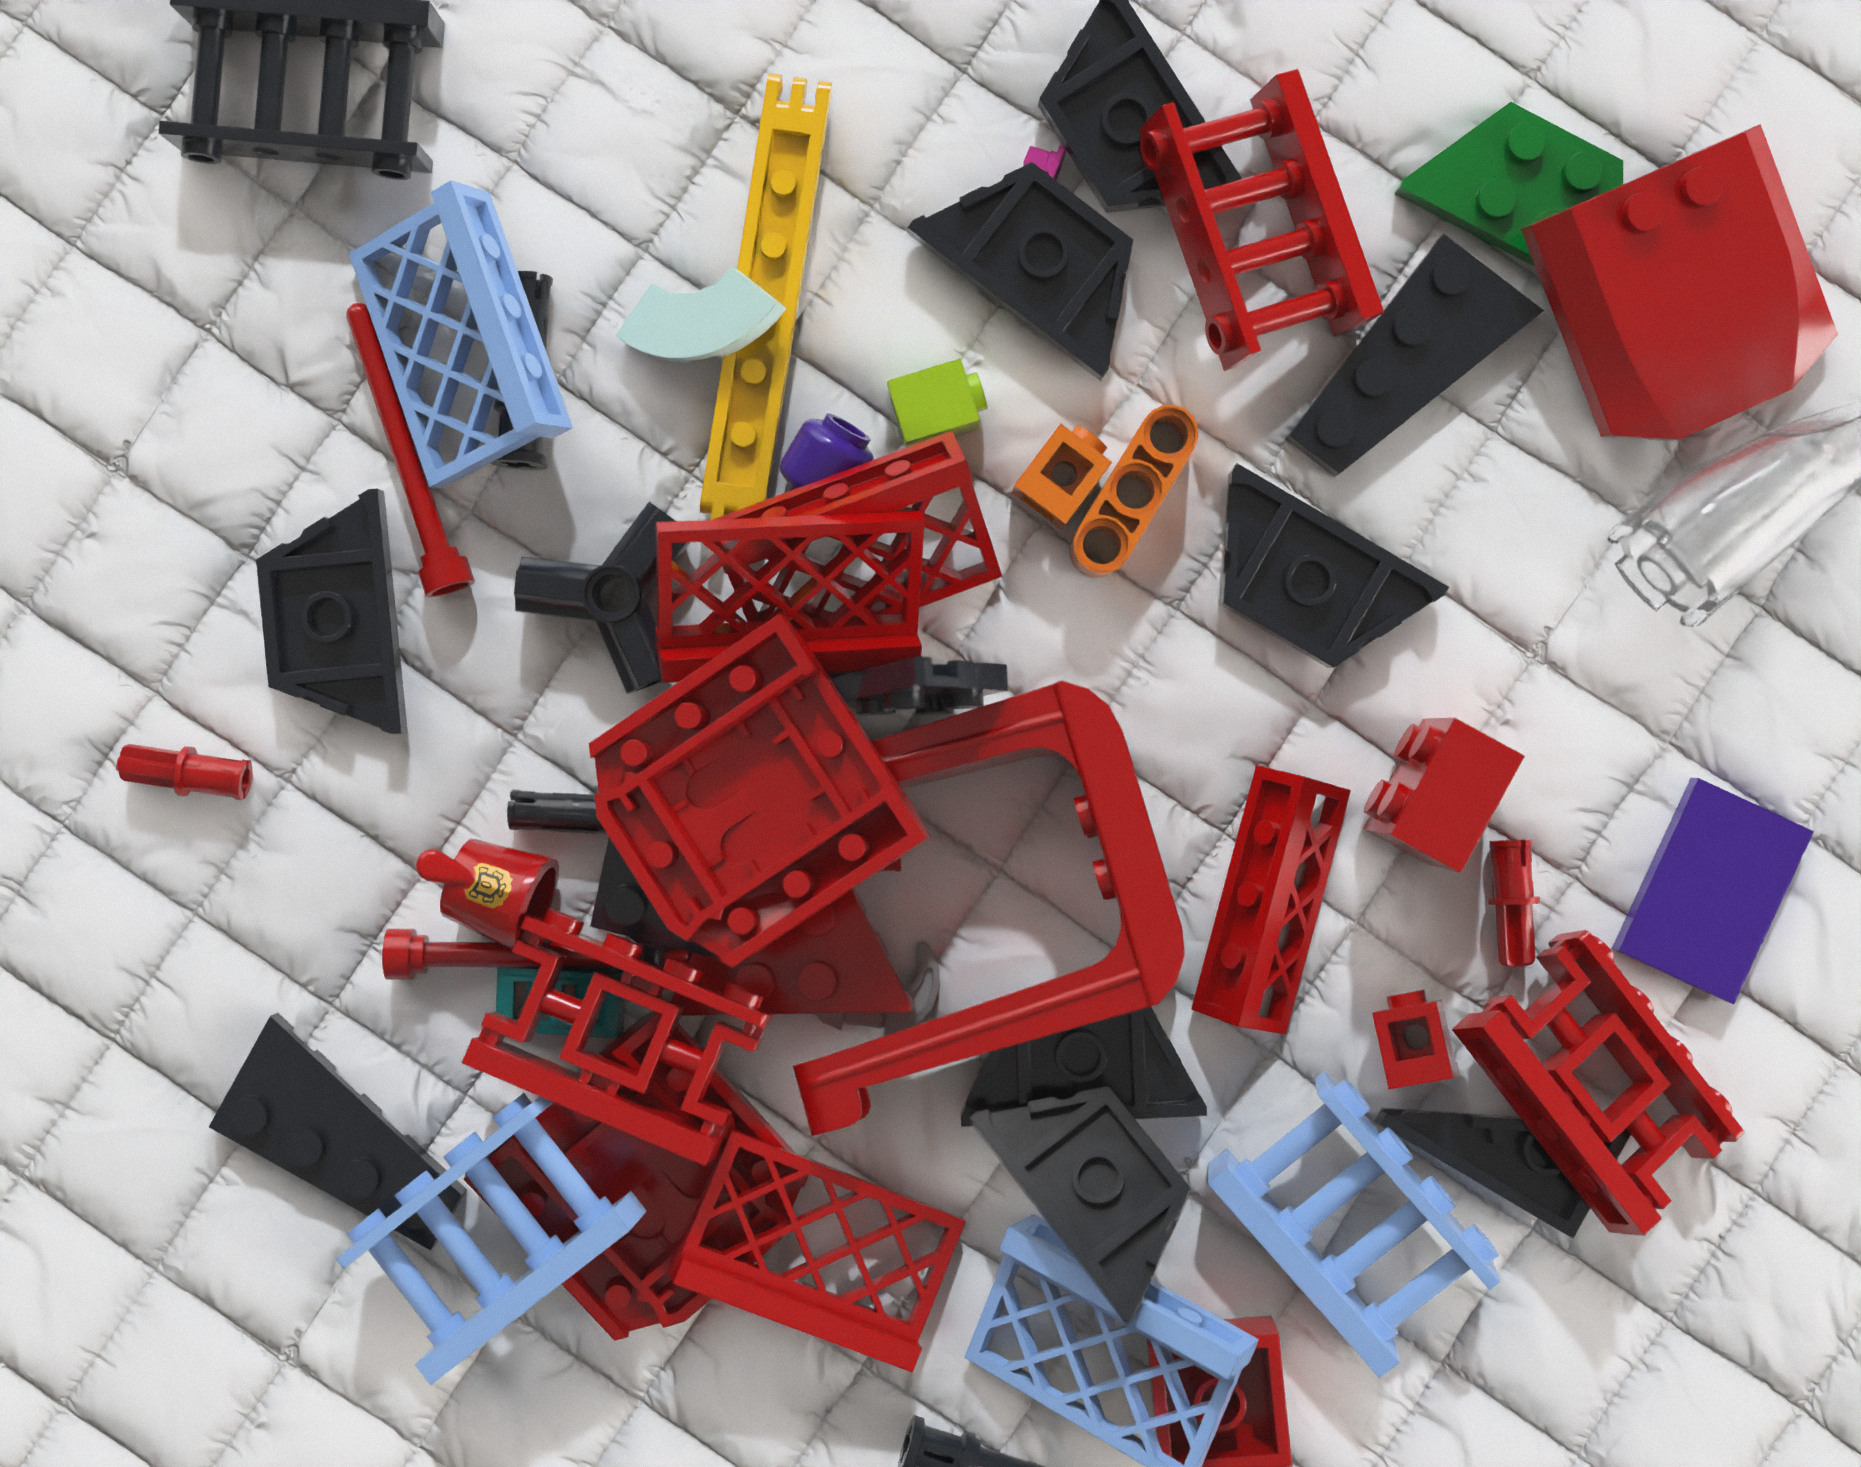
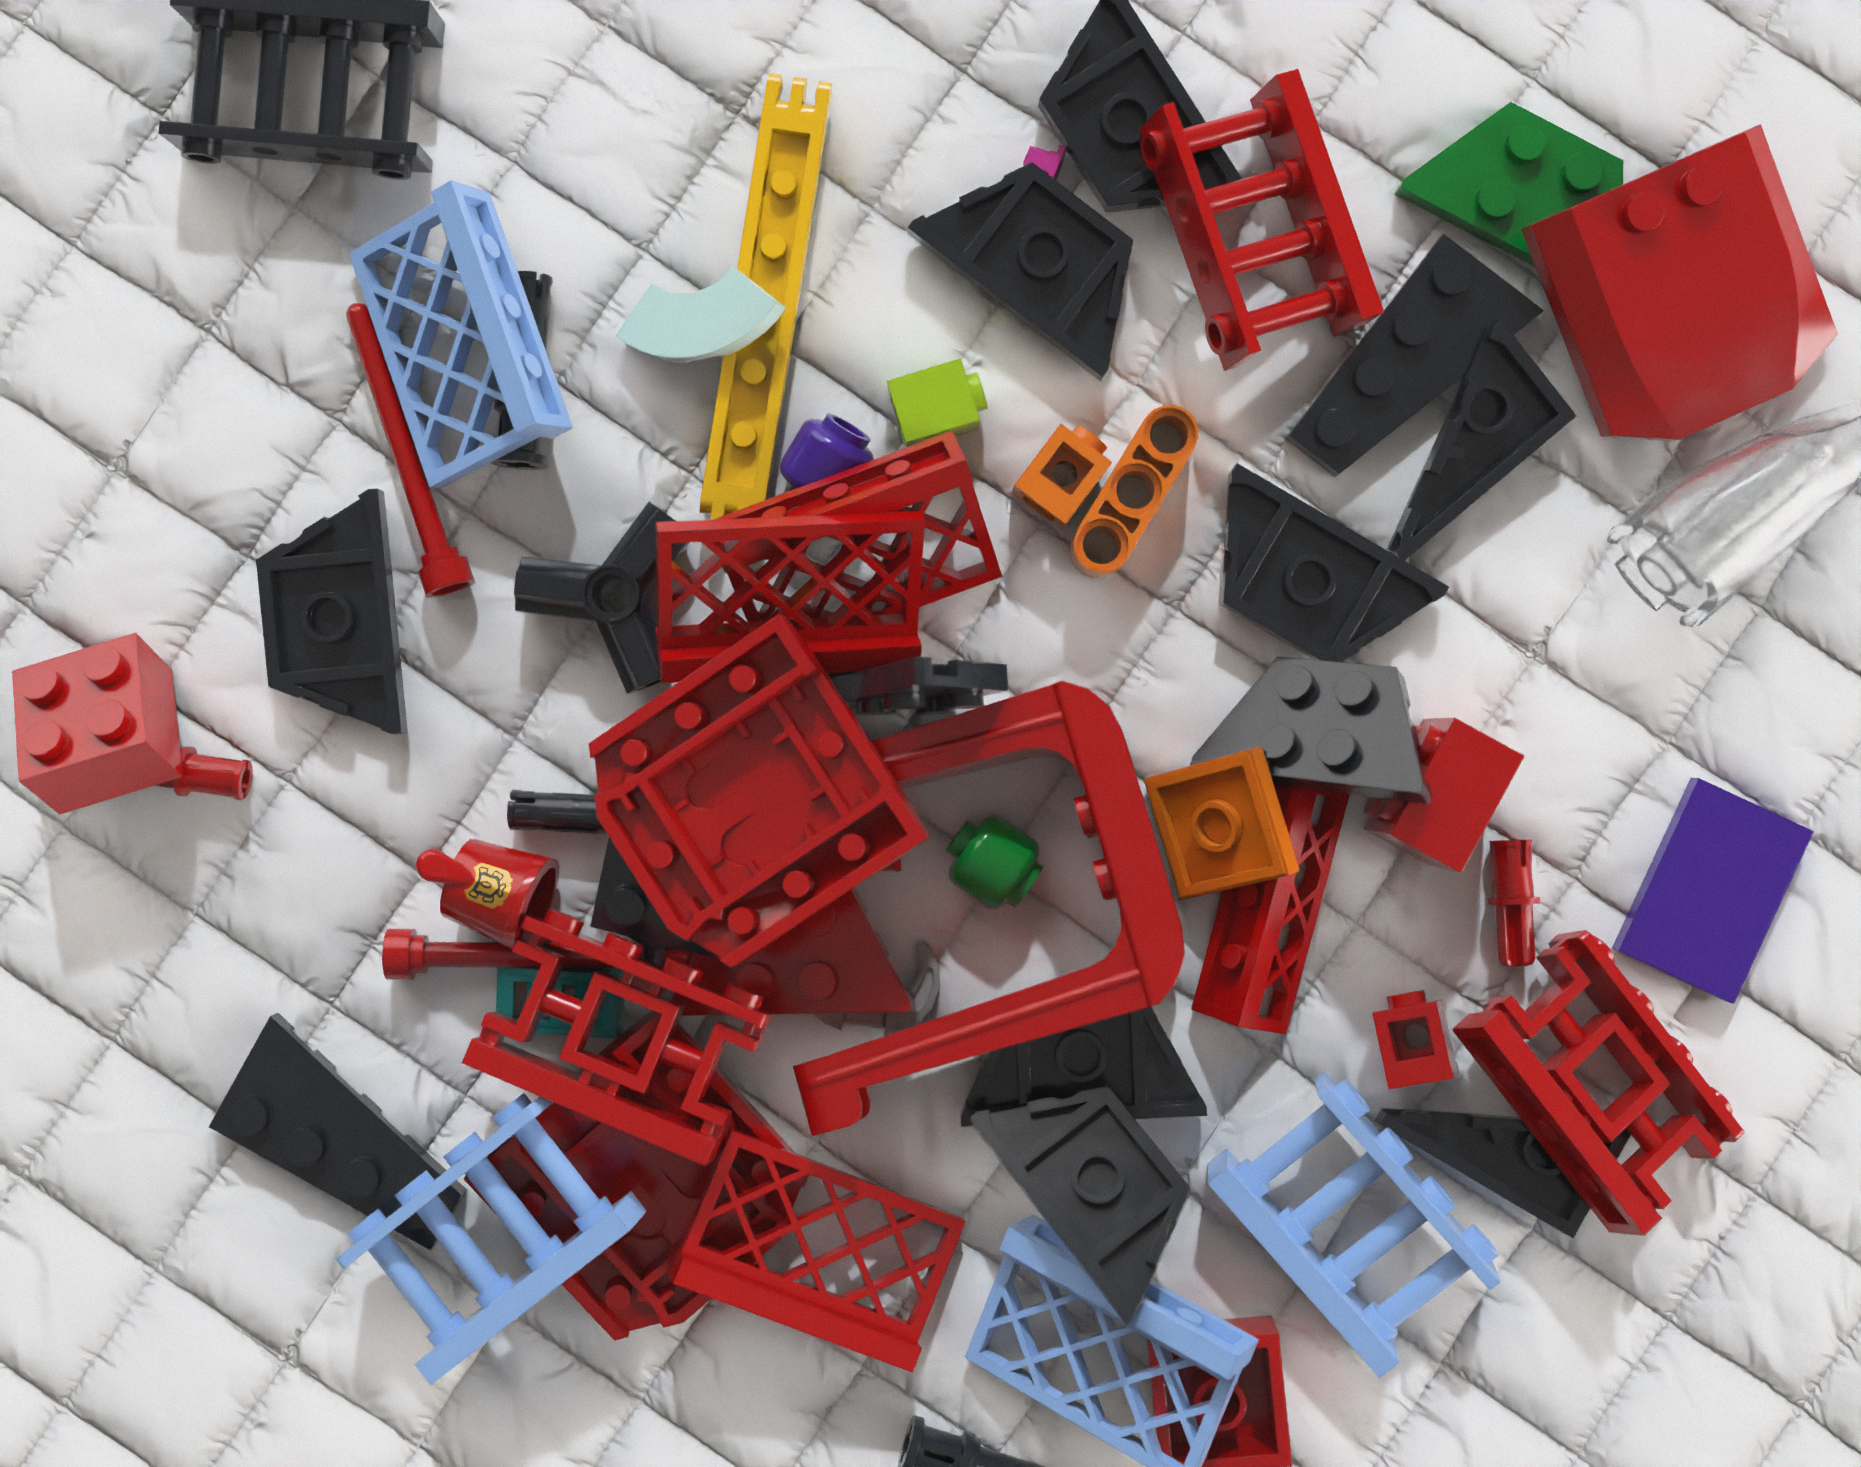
none -> brick [12,633,183,815]
none -> green head [945,814,1044,909]
none -> orange plate [1143,746,1300,901]
none -> wing [1190,657,1432,804]
none -> black wing [1387,320,1577,561]

